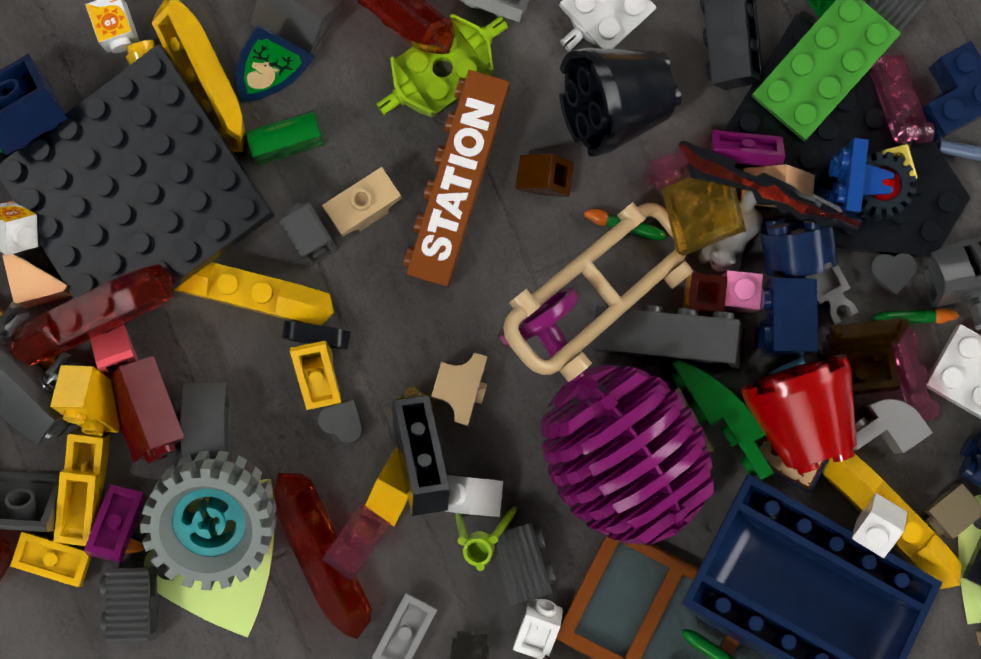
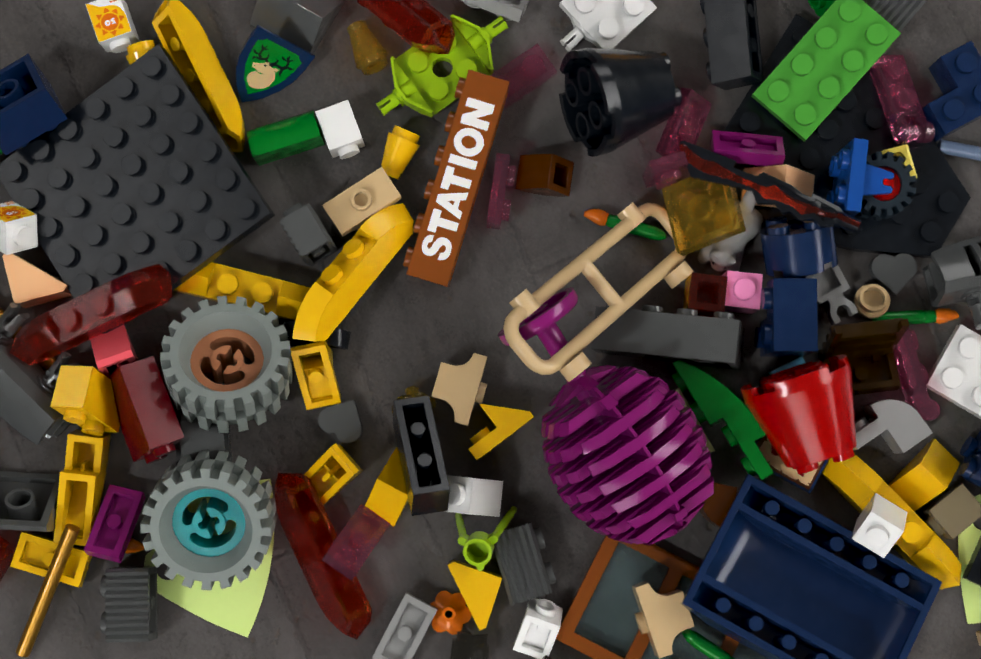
none -> pearl gold bar [15,524,80,657]
none -> light grey wheel [160,296,293,433]
none -> yellow brick [292,203,414,342]
none -> yellow slope [298,443,363,507]
none -> white brick [315,100,365,159]
none -> clear yellow cone [347,20,388,75]
none -> yellow cone [381,125,420,180]
none -> orange plant [430,590,472,635]
none -> yellow slope [447,560,502,631]
none -> yellow slope [468,404,534,460]
none -> clear pink plate [487,153,516,230]
none -> clear pink plate [490,43,557,111]
none -> tan brick [631,581,695,659]
none -> clear pink plate [656,88,712,167]
none -> reddish brown brick [699,483,738,528]
none -> tan plate [854,284,890,319]
none -> yellow slope [888,438,960,512]

